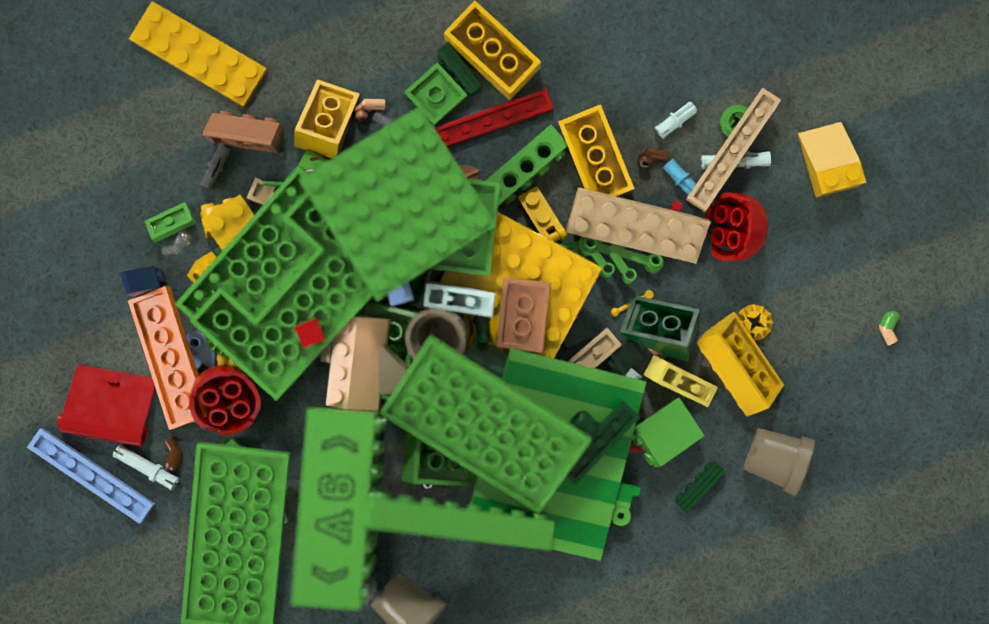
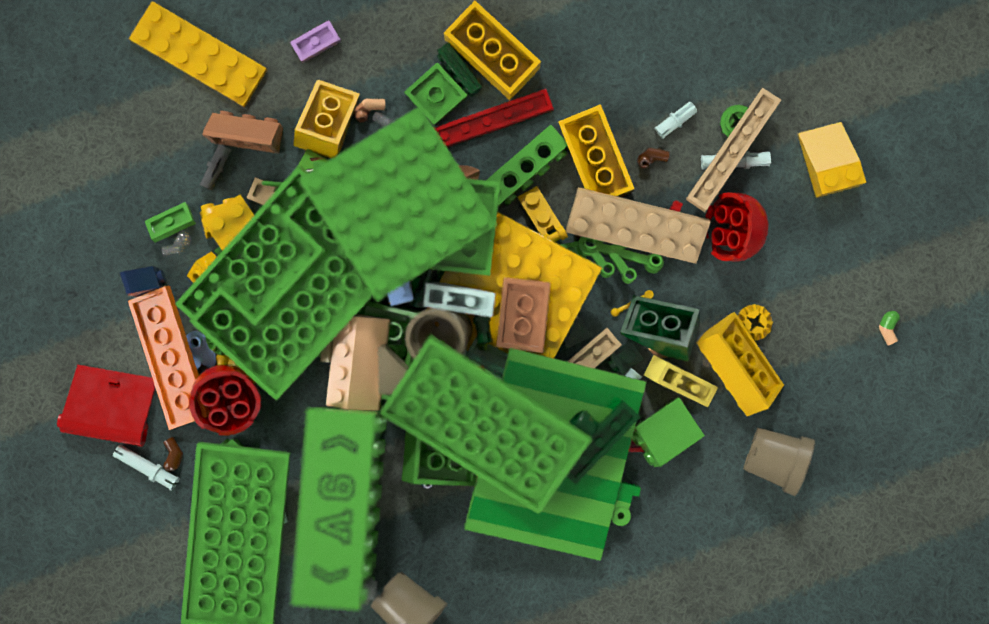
light blue plate [27,428,155,524] -> none
red tile [294,317,326,349] -> none
bright green brick [362,492,555,550] -> none
medium azure axle [663,158,696,195] -> none
dark green piece [674,461,725,513] -> none
none -> lavender plate [290,20,341,64]

